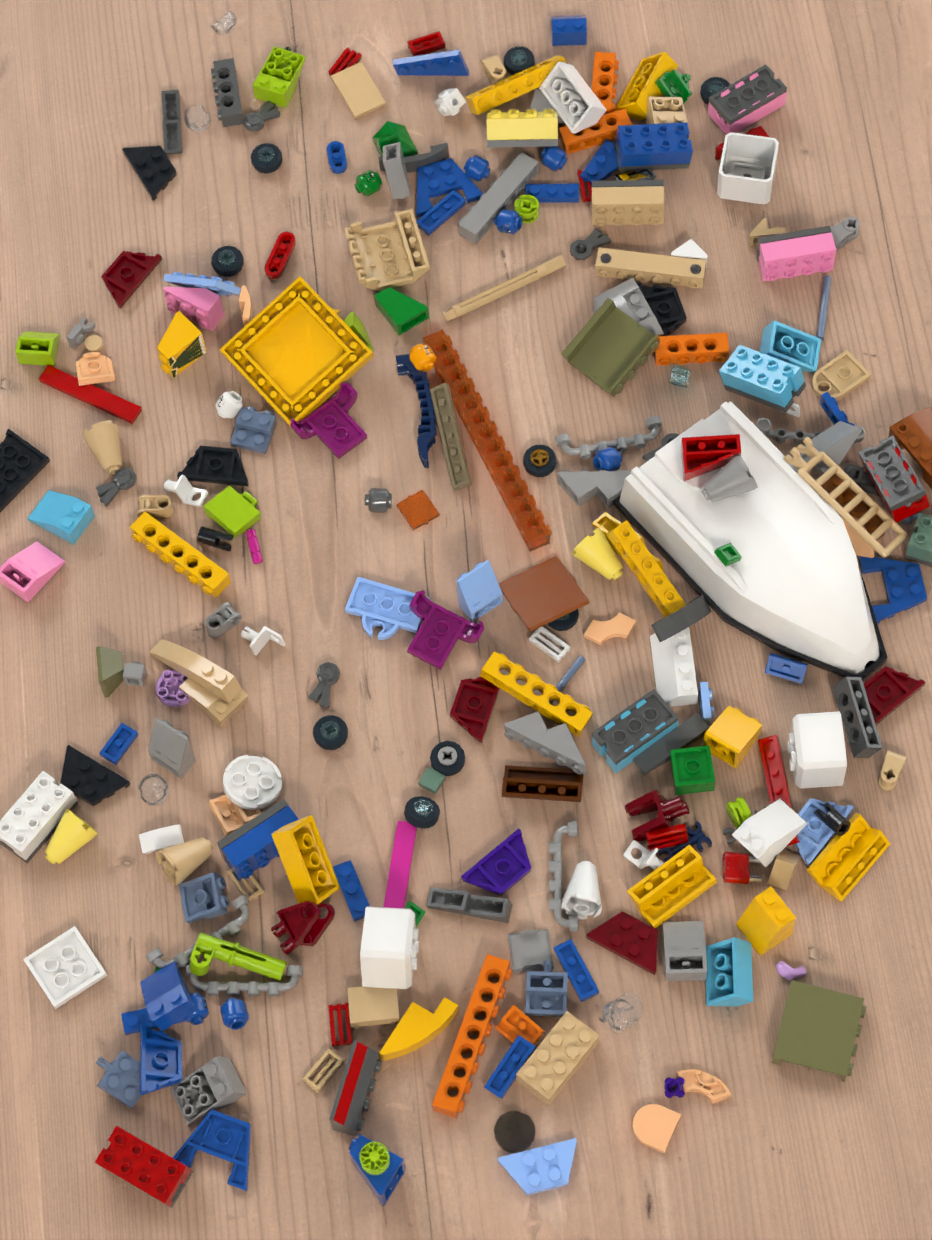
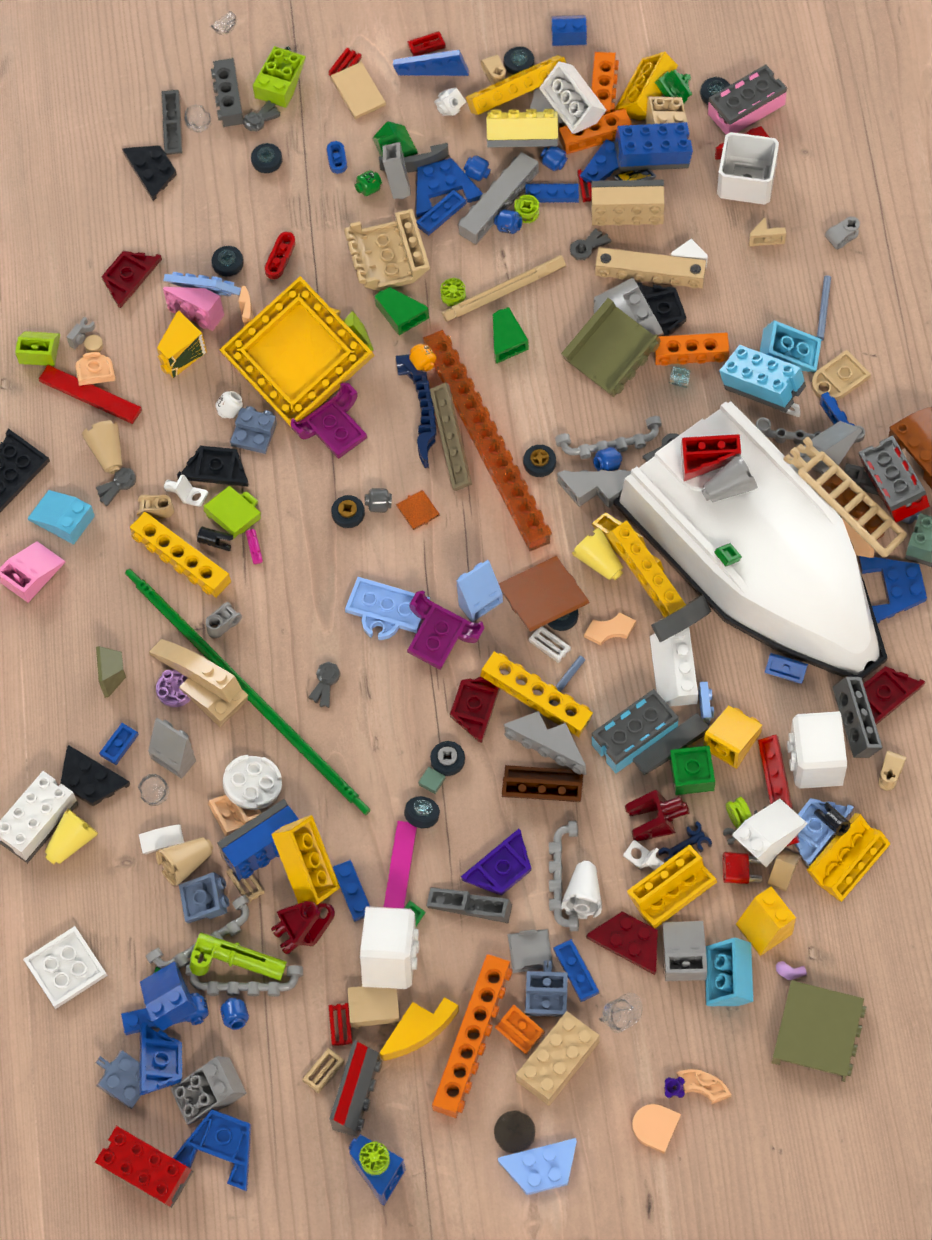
light grey plate [123,662,147,687] -> none
white bracket [241,626,286,656] -> none
black wheel [313,715,348,750] -> none
blue plate [484,1035,537,1099] -> none
red tile [646,823,688,851] -> none
bright pink piece [756,226,836,281] -> none
none -> green axle [125,569,371,815]
none -> black wheel [331,495,365,528]
none -> lime wheel [440,278,466,307]
none -> green slope [493,307,529,364]

